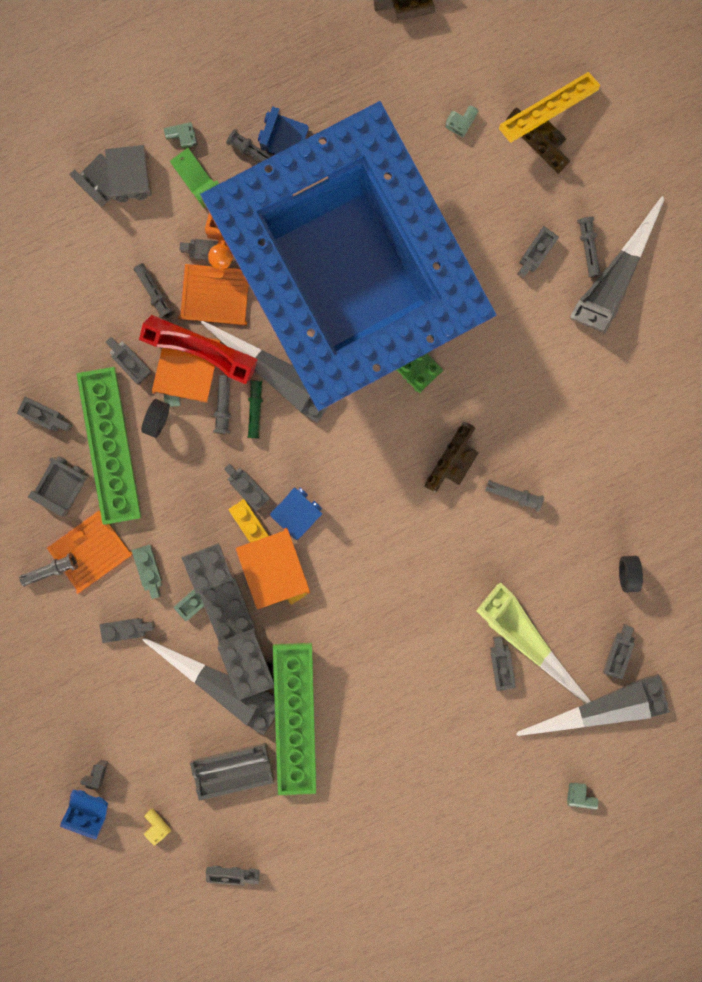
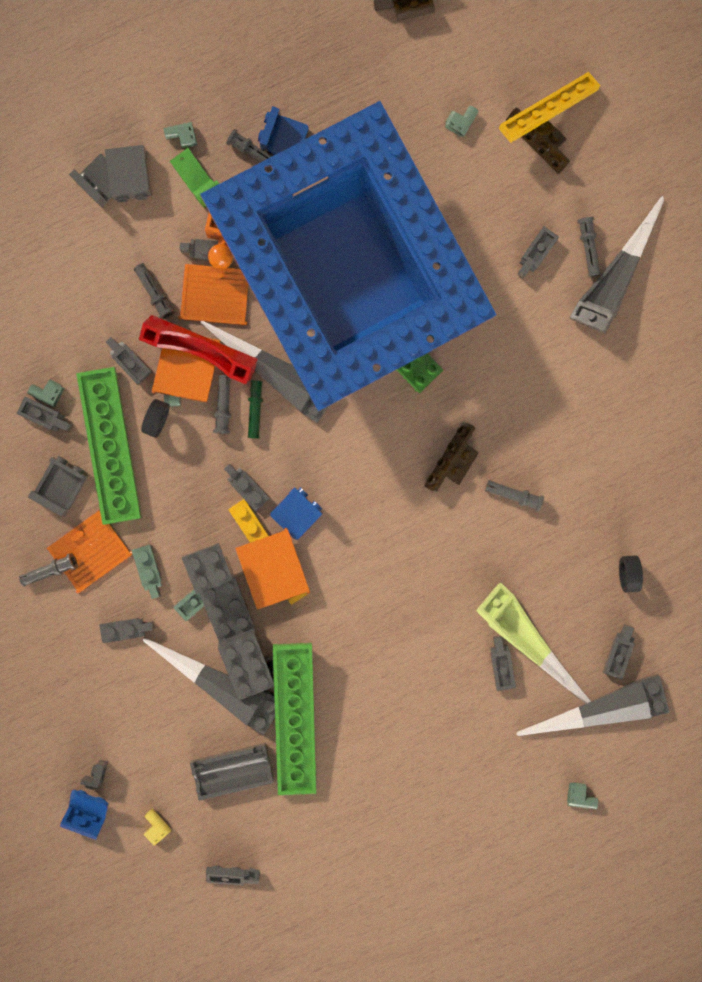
none -> sand green piece [27,379,65,407]

